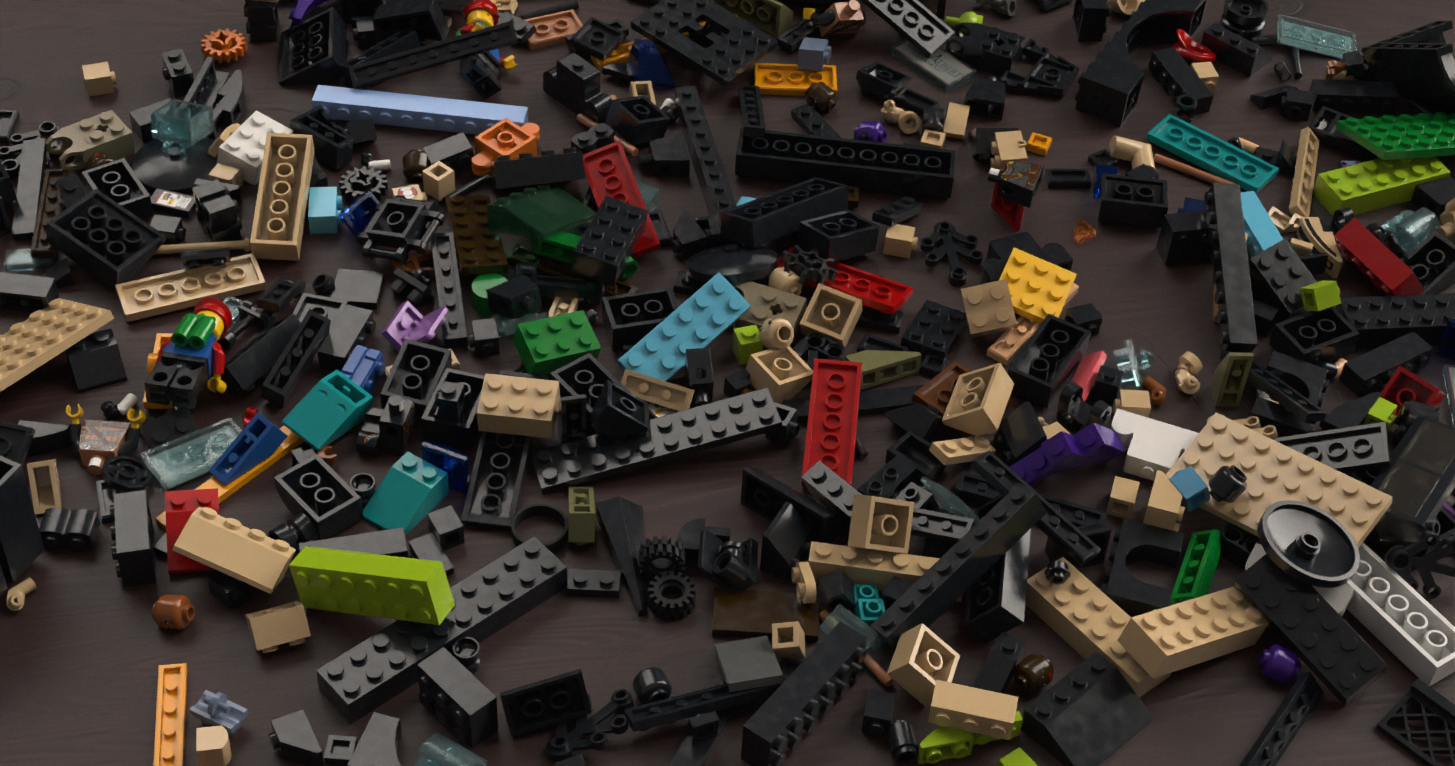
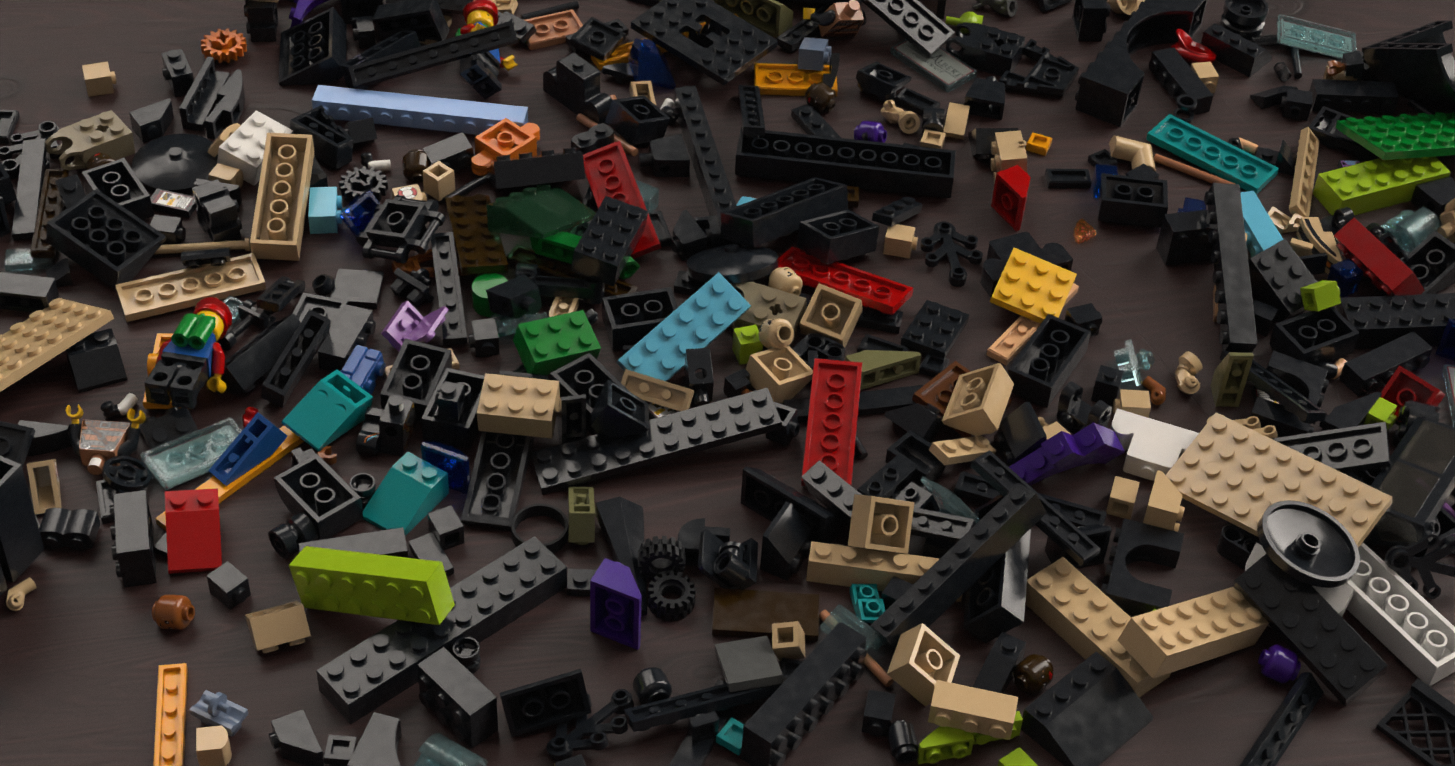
clear light blue brick [151,99,214,147] -> none
tan slope [172,506,296,594] -> none
black gear [780,245,838,285] -> none
tan plate [791,561,816,604] -> none
black brick [818,569,856,616] -> none
tan brick [961,279,1017,338] -> none
torso [988,160,1044,208] -> none
black plate [1044,561,1071,584] -> none
coral tile [1071,350,1107,402] -> none
dark azure brick [1169,465,1211,512] -> none
green brick [1170,529,1221,605] -> none
black head [1209,465,1247,503] -> none
none -> dark purple slope [590,558,642,650]
none -> teal plate [716,718,744,756]
none -> black slope [821,53,840,88]
none -> brick [1327,258,1364,298]

